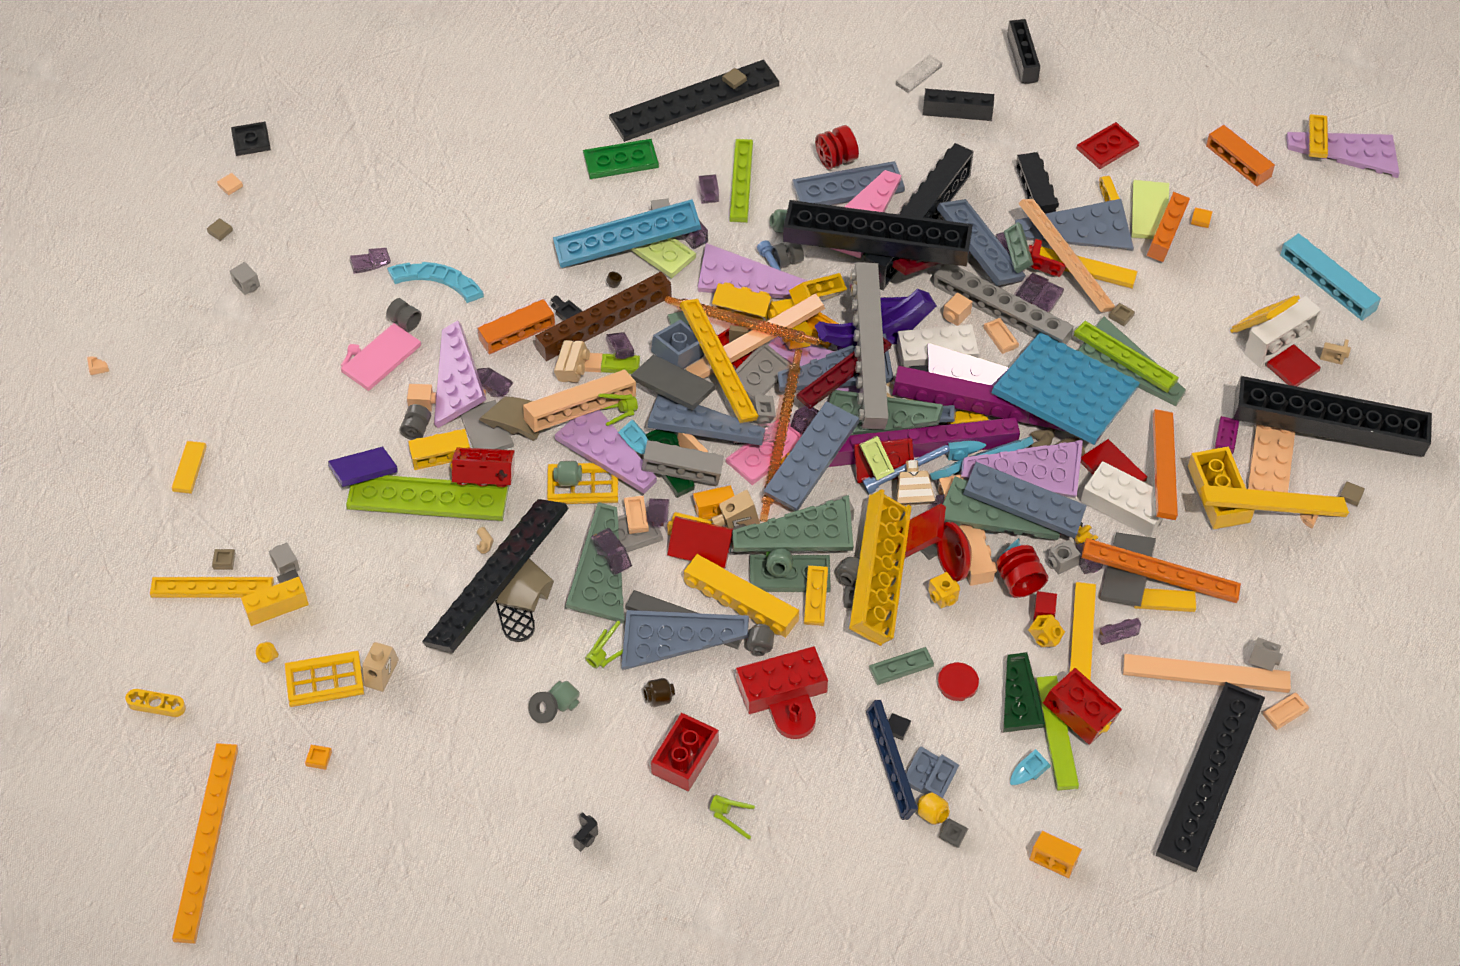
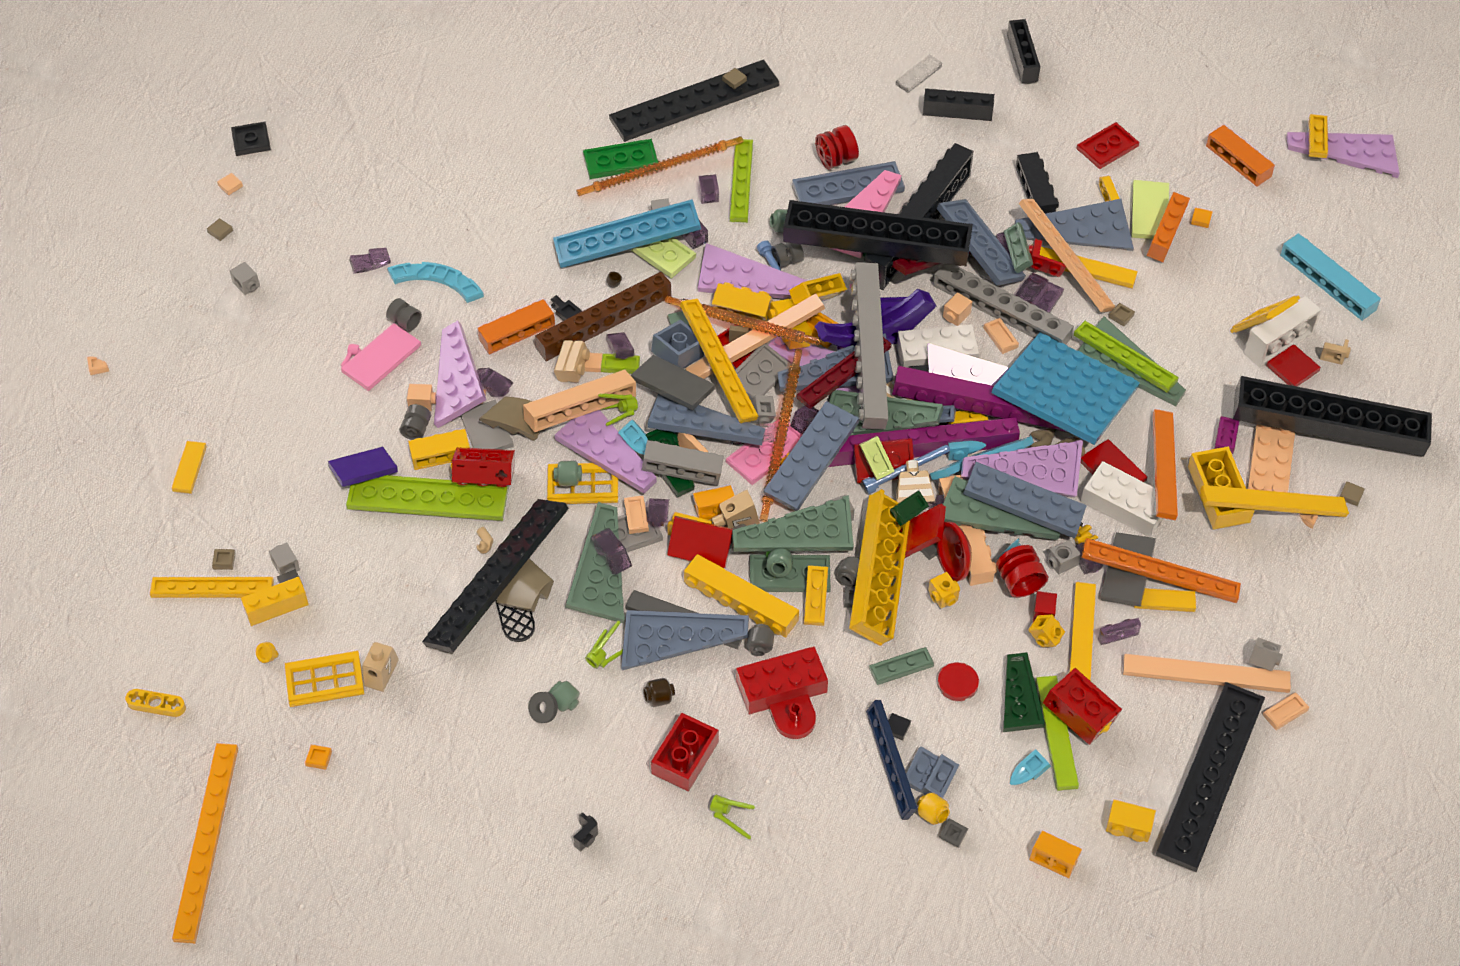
none -> clear orange hose [576,136,743,196]
none -> dark green tile [890,490,930,526]
none -> yellow brick [1106,799,1156,842]

